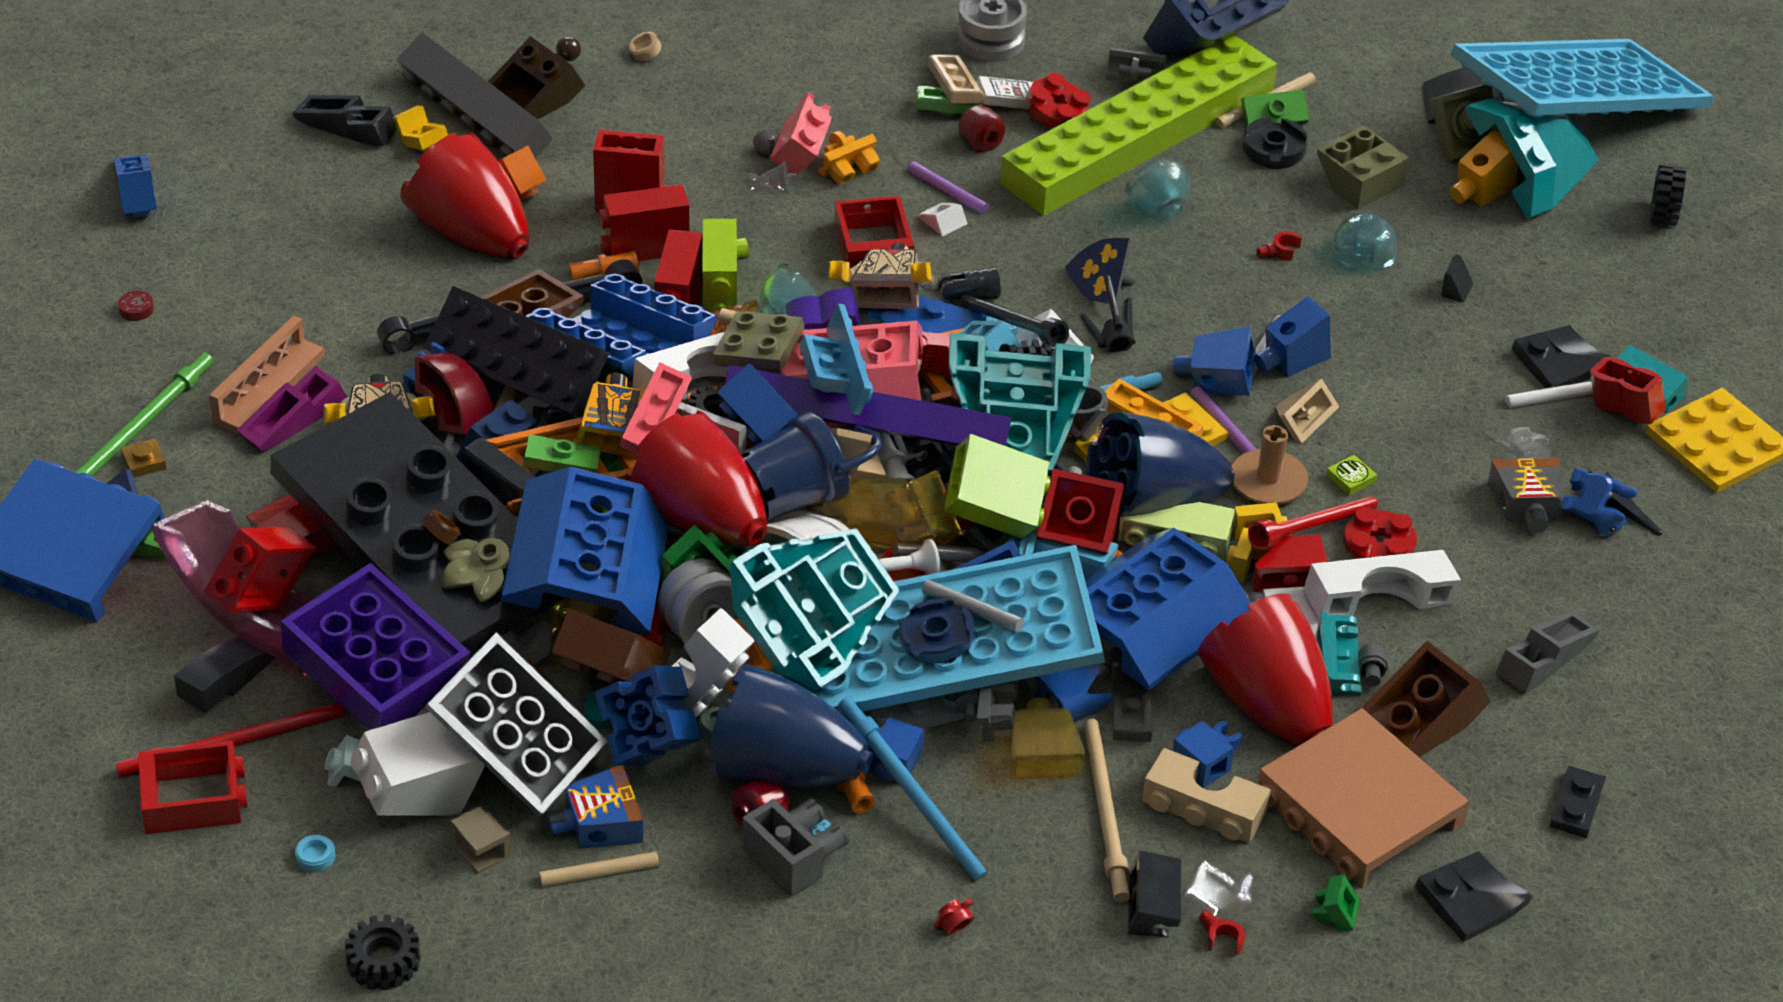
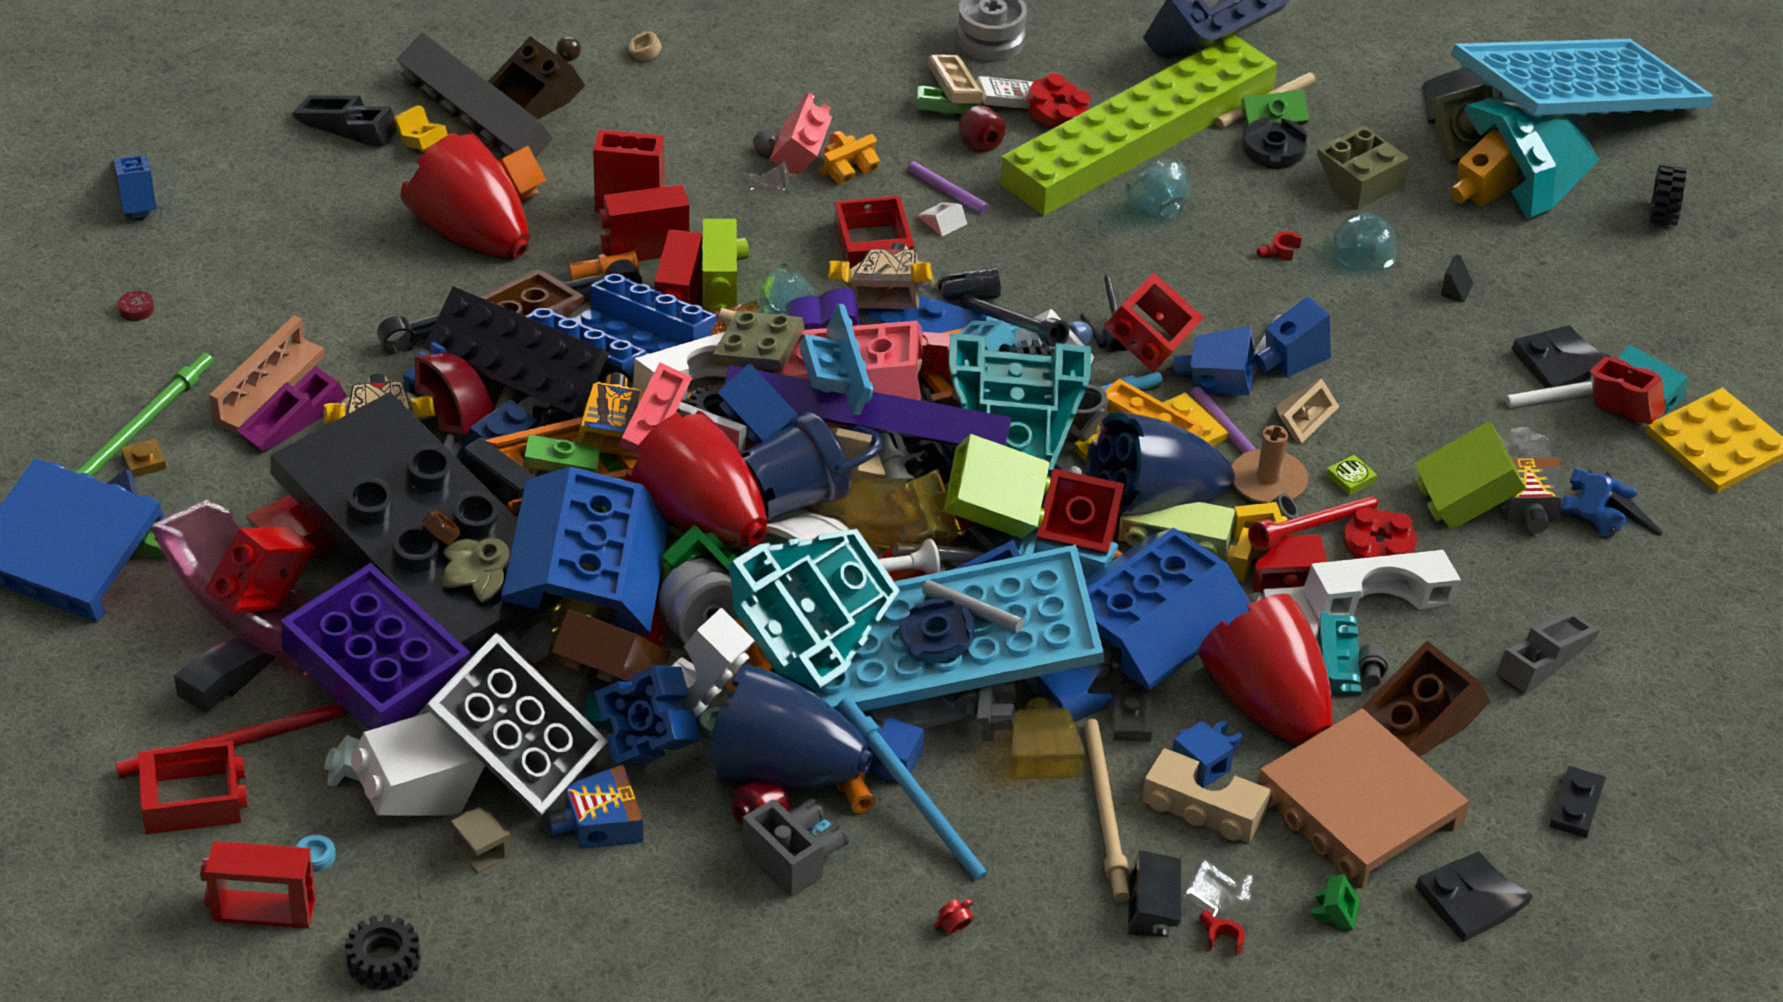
tan bar [539,851,659,887] -> none
dark blue shield [1065,238,1136,304] -> none
dark grey hips [1106,47,1167,85] -> none
none -> red window [200,841,316,928]
none -> medium blue hinge [1067,321,1093,346]
none -> red window [1103,272,1204,373]
none -> dark grey hinge [1270,493,1299,520]
none -> lime brick [1415,421,1527,529]

